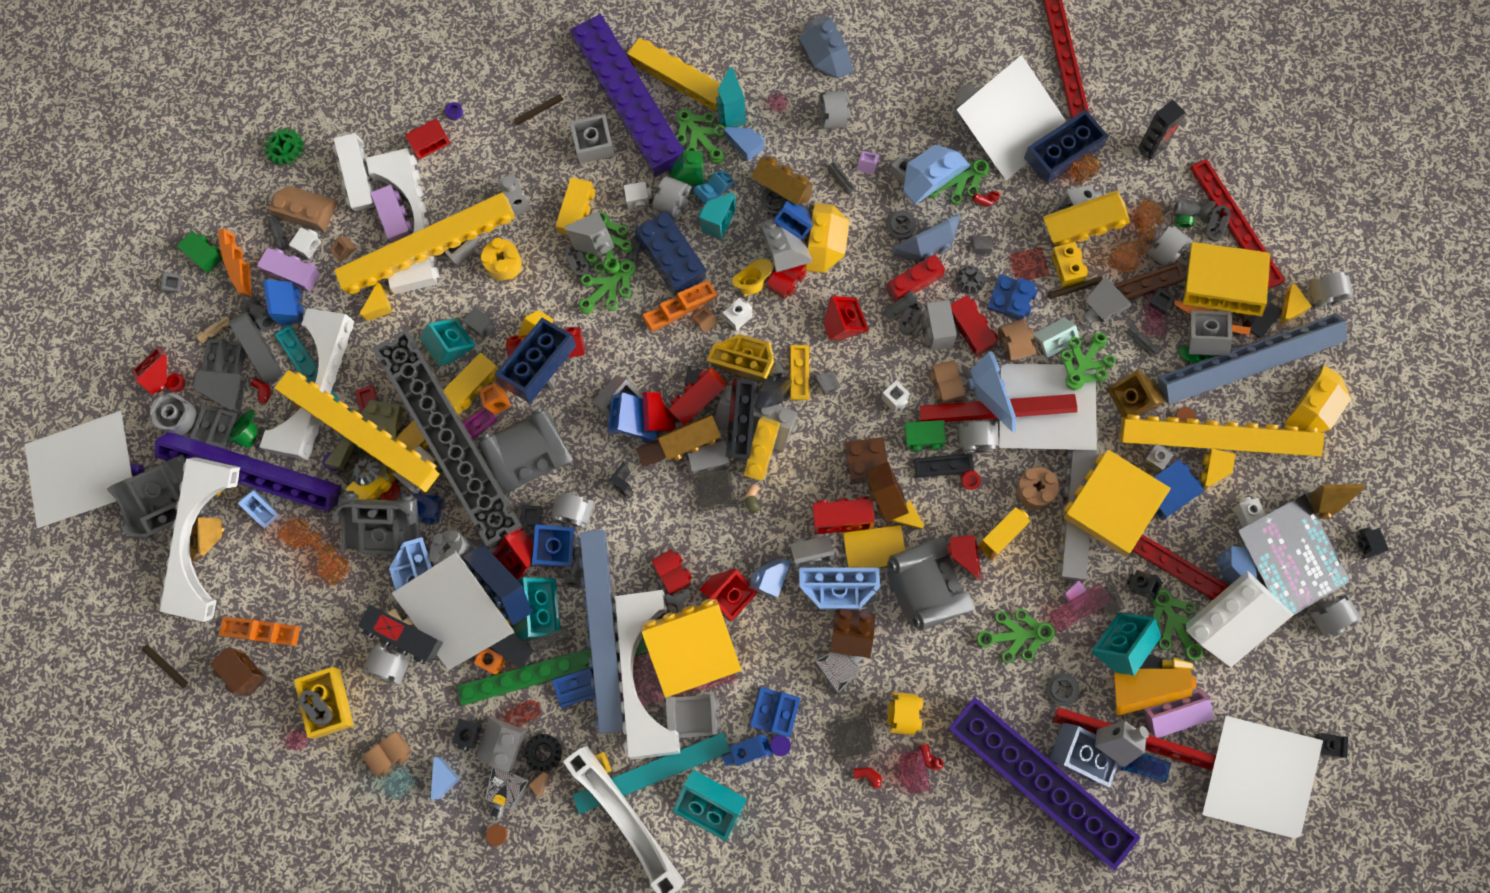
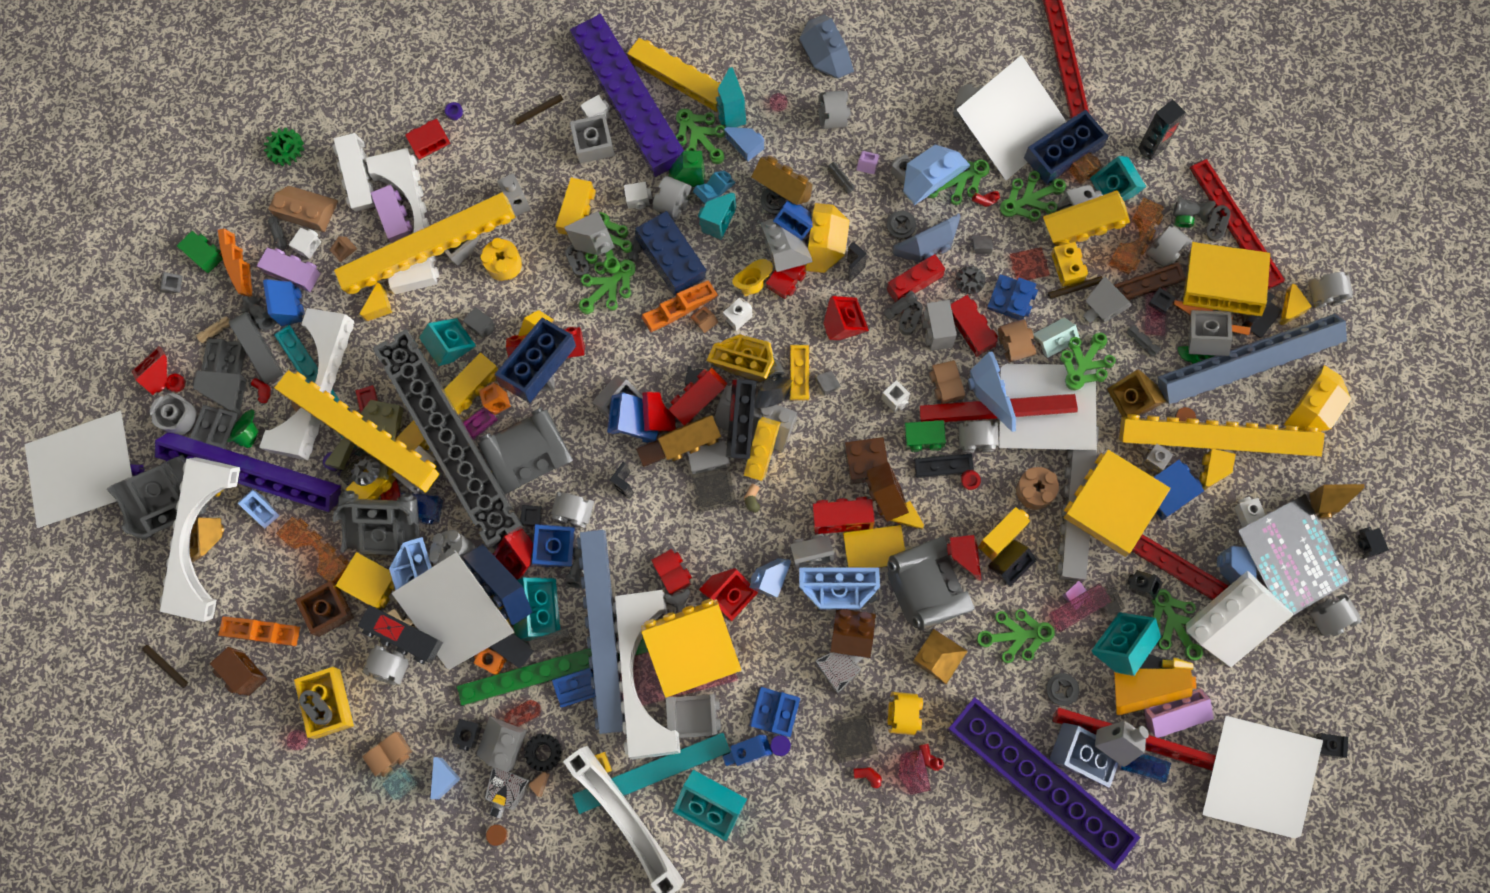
none -> reddish brown brick [295,581,354,637]
none -> yellow brick [336,552,395,610]
none -> white brick [580,95,610,119]
none -> black panel [847,242,867,282]
none -> pearl gold slope [913,629,967,684]
none -> black panel [988,540,1037,587]
none -> bright green plant [1000,171,1066,222]
none -> teal slope [1090,156,1147,201]

